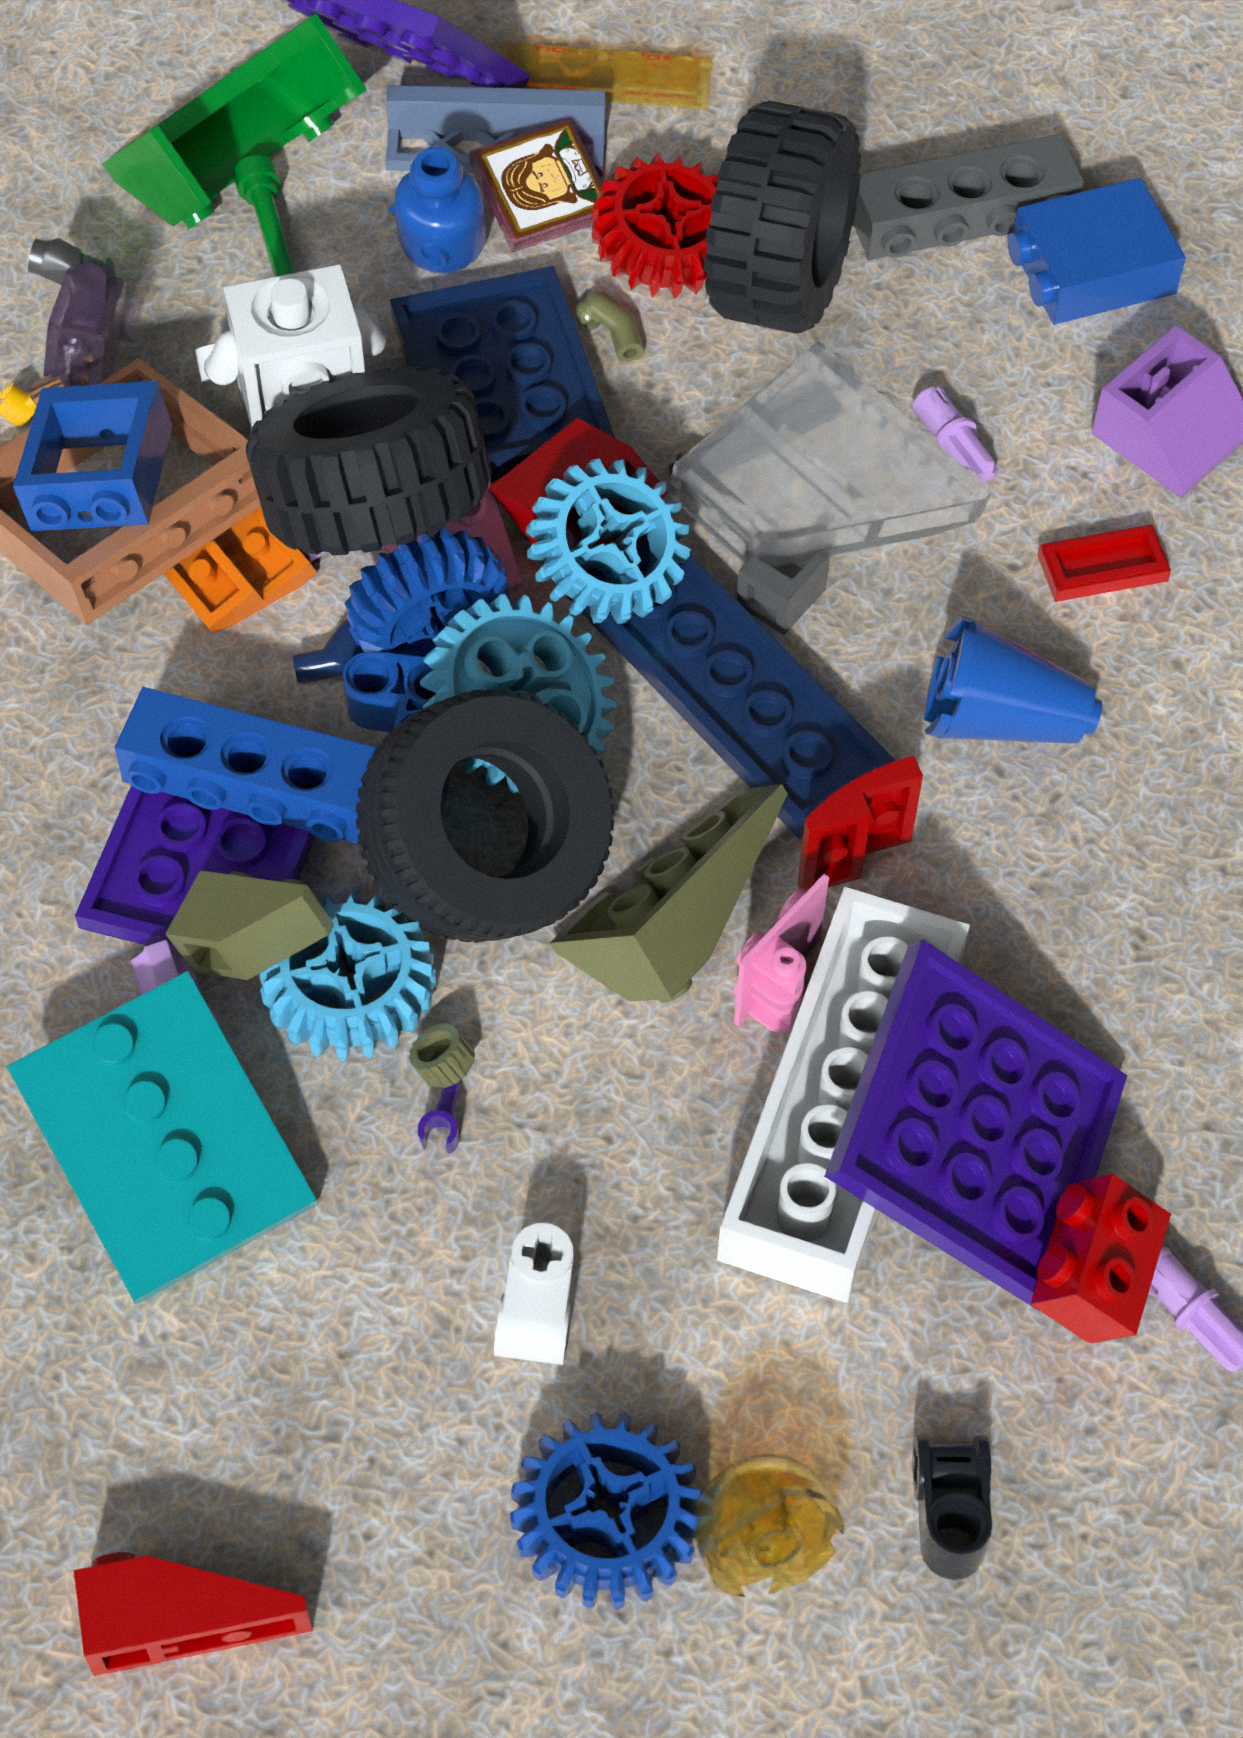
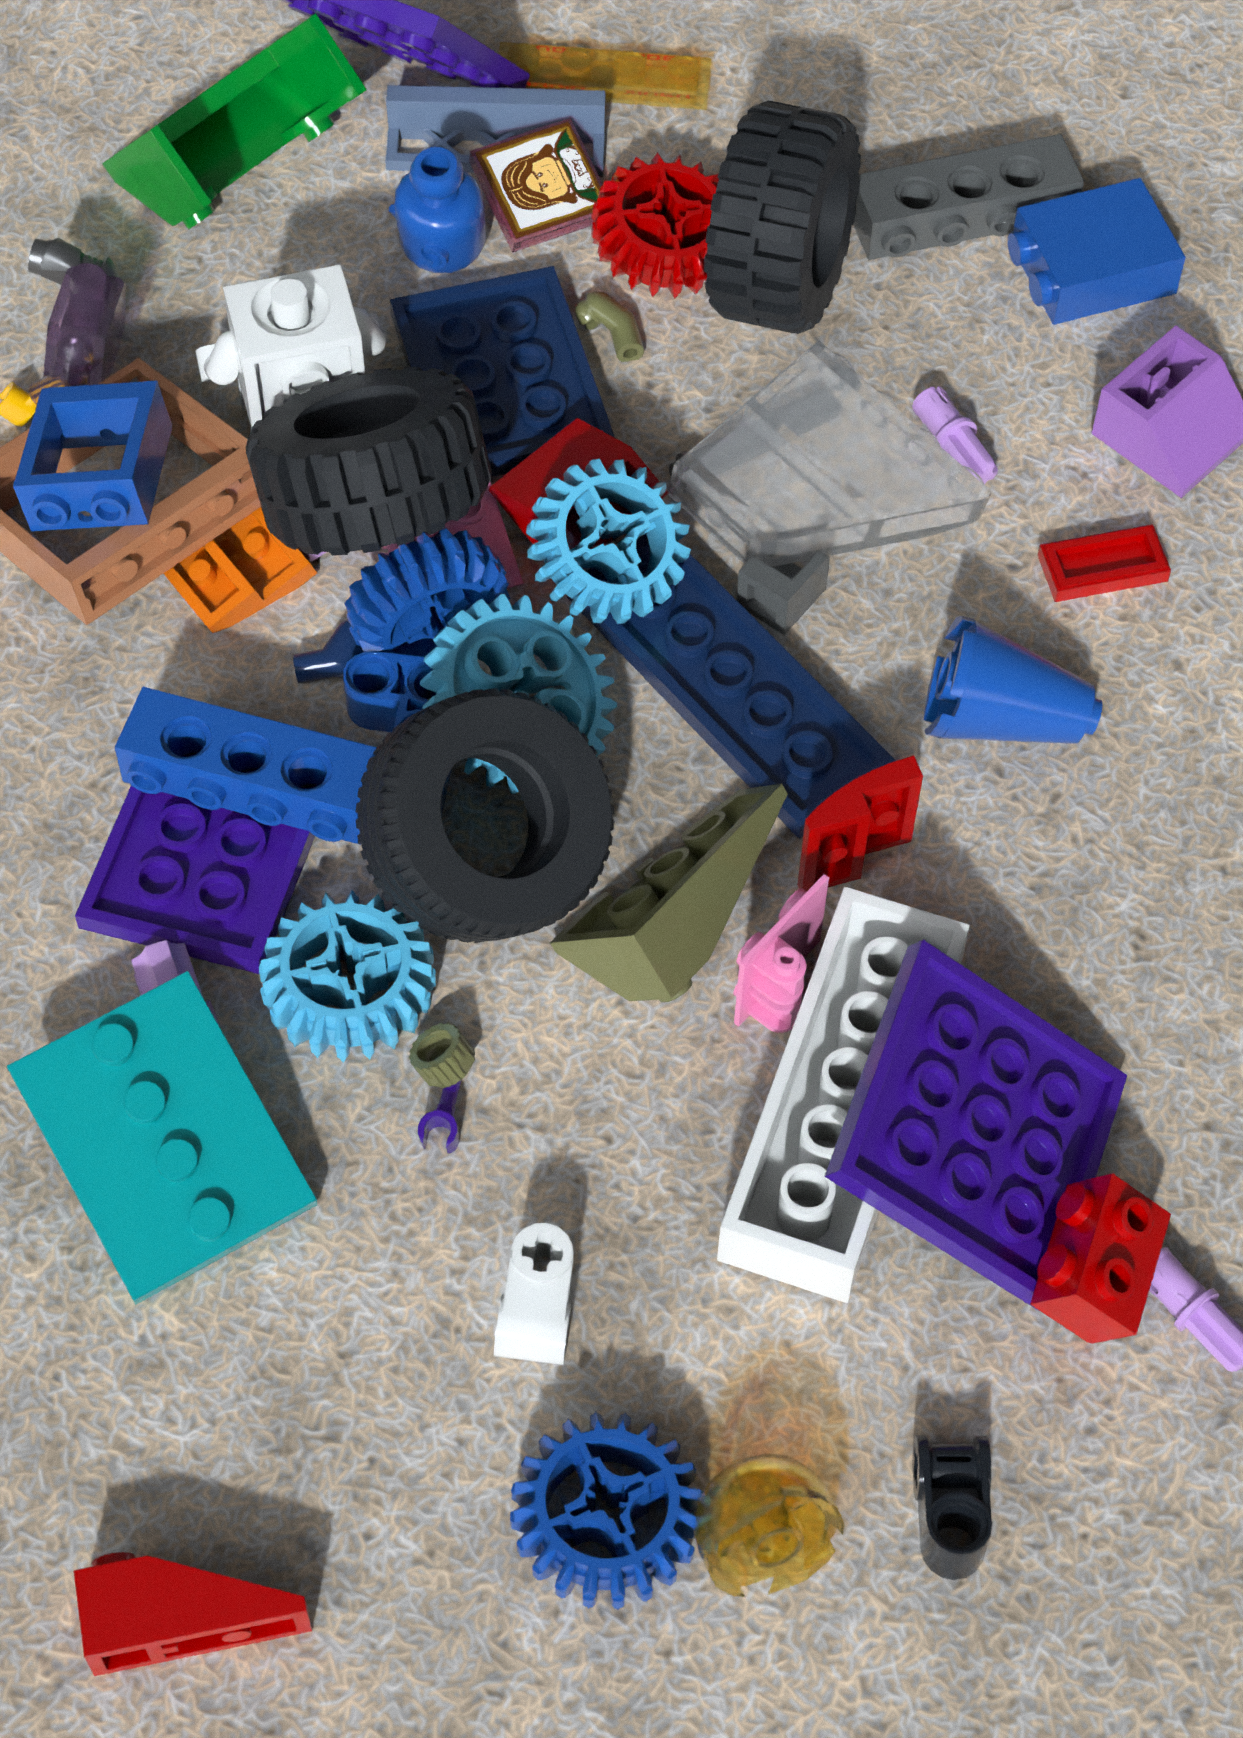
olive slope [166,870,334,980] -> none
green piece [233,155,297,277] -> none

